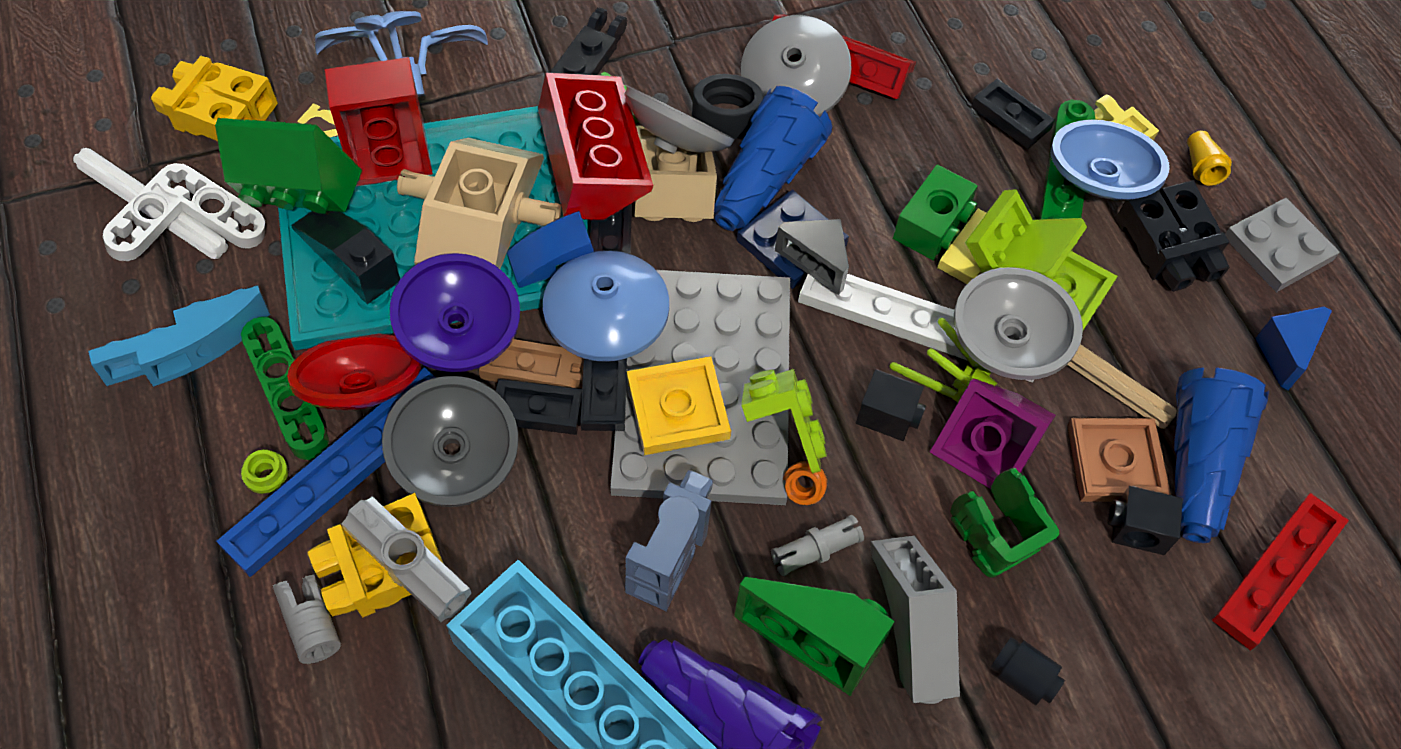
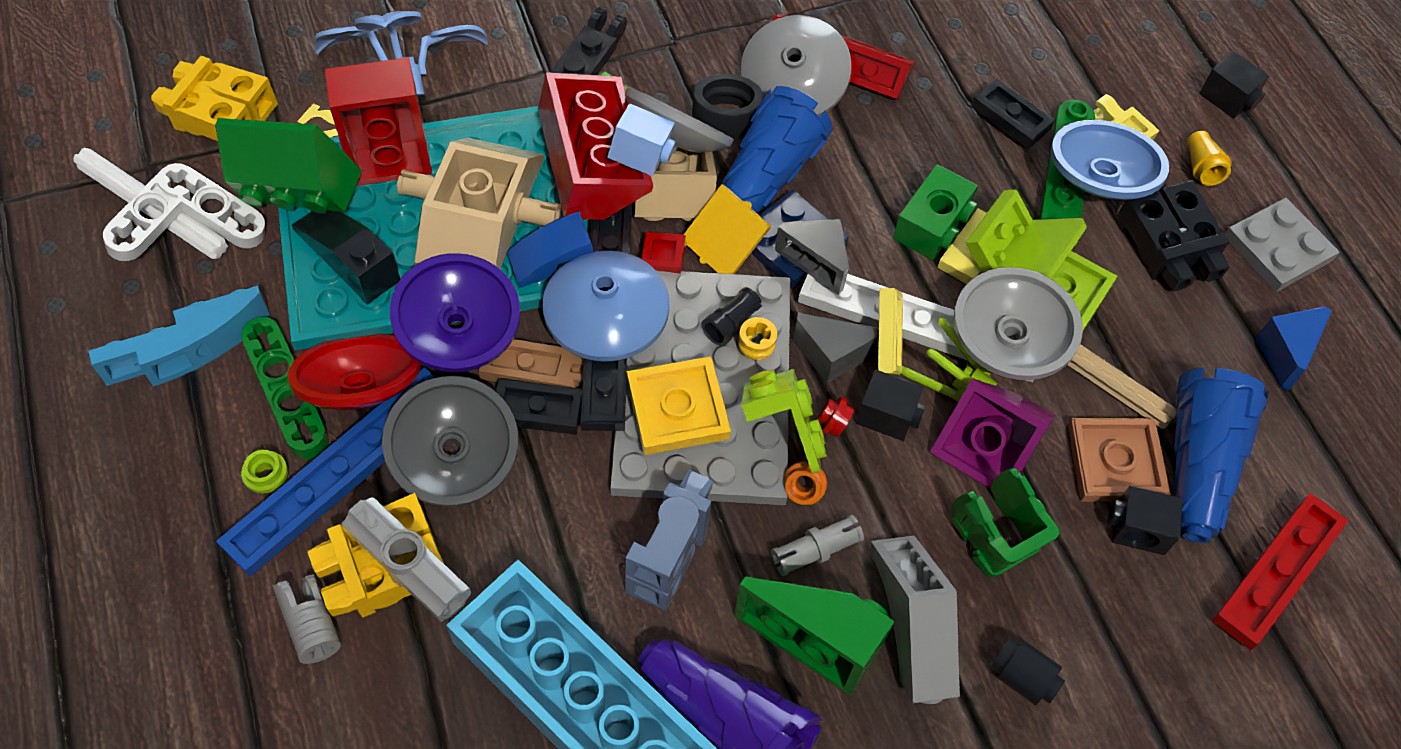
none -> light blue brick [607,104,676,176]
none -> red plate [641,232,687,274]
none -> yellow piece [683,184,772,274]
none -> black pin [701,287,762,346]
none -> yellow bush [738,317,777,360]
none -> dark grey slope [793,313,879,383]
none -> red plate [817,396,854,438]
none -> light yellow tile [878,288,903,375]
none -> black brick [1199,52,1270,119]

